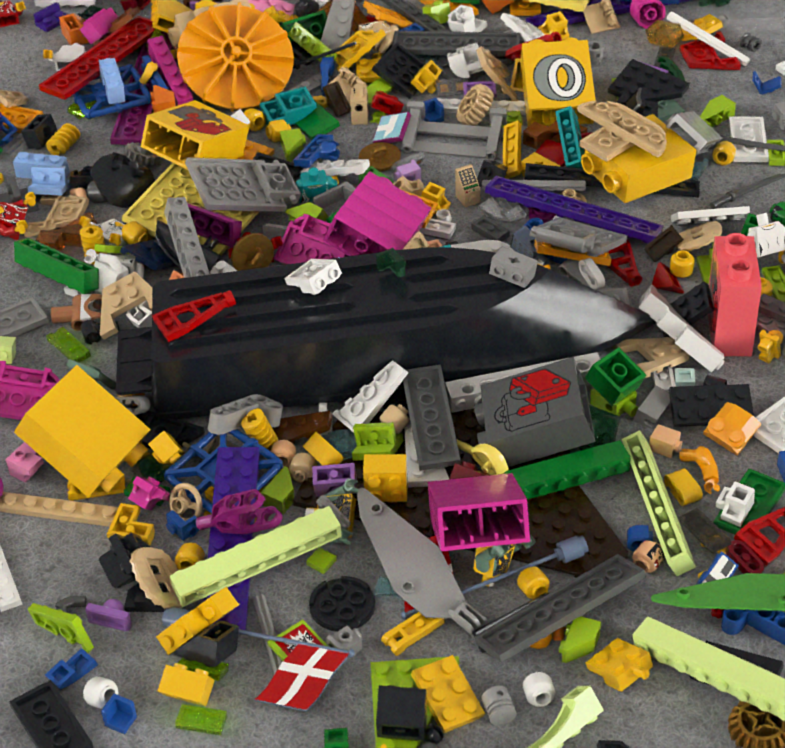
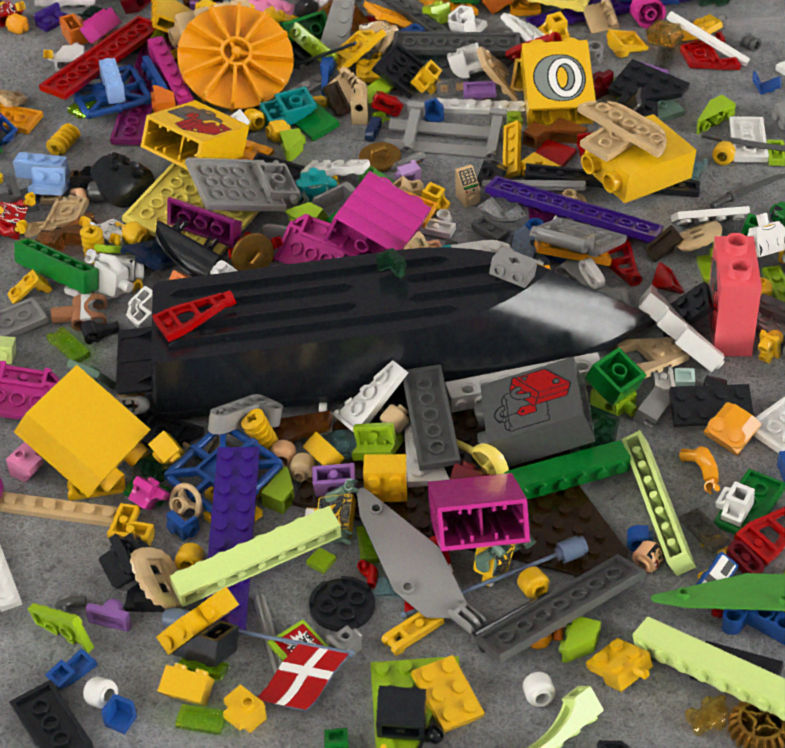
black brick [21,114,58,149] -> none
tan wing [100,271,152,340] -> none
dark orange wing [108,6,141,34] -> none
light grey gear [124,142,161,165] -> none
yellow arm [139,62,158,85] -> none
light grey brick [164,197,210,278] -> none
magenta piece [196,489,283,534] -> none
white plate [284,259,342,295] -> none
blue plate [294,134,340,168] -> none
light grey axle [316,495,351,529] -> none
tile [372,111,411,143] -> none
tan gear [456,84,494,126] -> none
light grey piece [482,686,517,726] -> none
teal brick [555,106,585,169] -> none
light nougat brick [649,424,682,458] -> none
dark green piece [657,56,685,81] -> none
yellow beam [664,468,703,507] -> none
light grey panel [666,111,723,155] -> none
yellow head [670,250,695,278] -> none
none -> light orange head [5,13,30,35]
none -> yellow bracket [7,269,53,304]
none -> yellow brick [223,684,267,733]
none -> clear neon green plate [356,526,380,564]
none -> red arm [357,560,378,588]
none -> dark blue beam [365,117,382,142]
none -> dark red brick [592,69,614,100]
none -> yellow slope [606,29,649,58]
none -> clear yellow hips [685,694,729,737]

